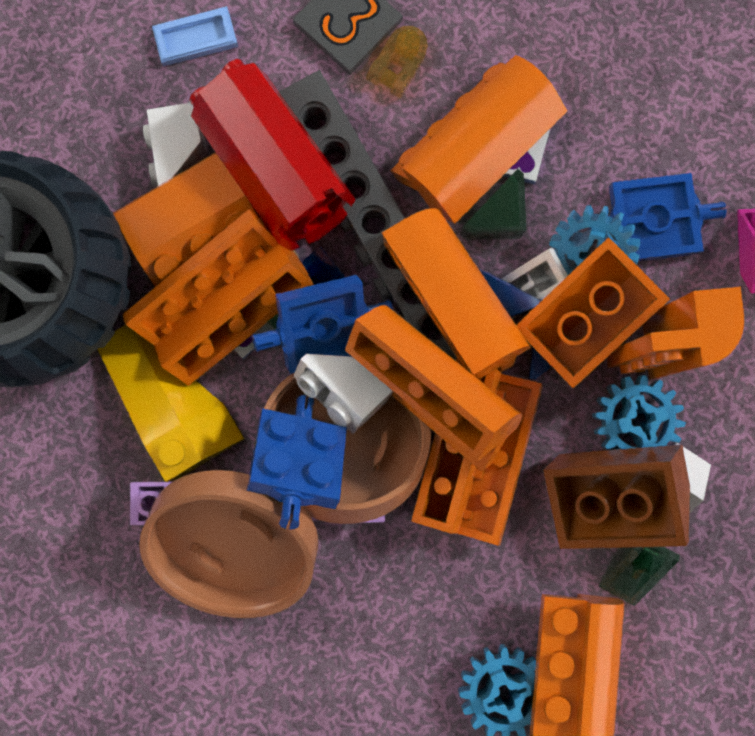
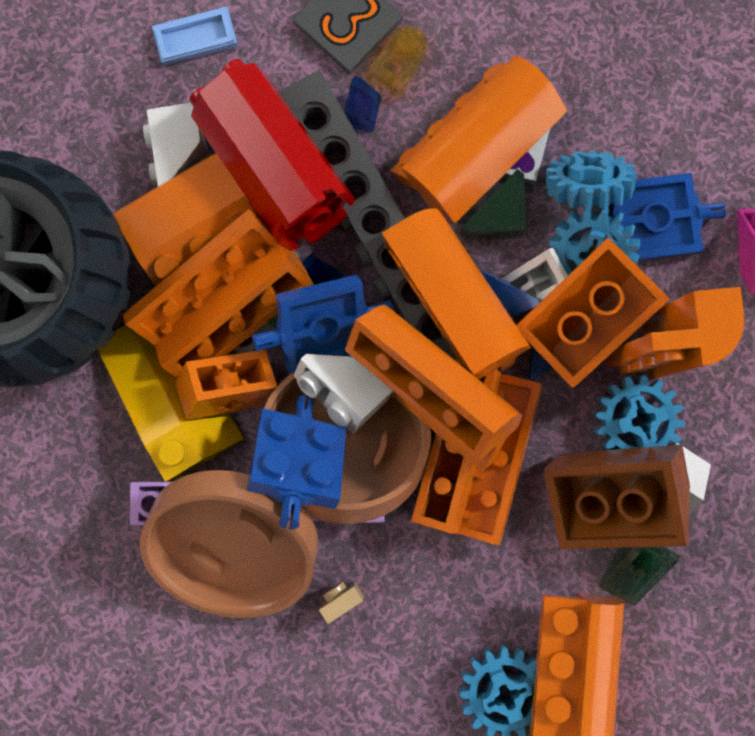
none -> orange brick [175,349,278,420]
none -> tan plate [319,581,364,624]
none -> clear blue slope [344,76,381,132]
none -> dark azure gear [546,151,637,211]

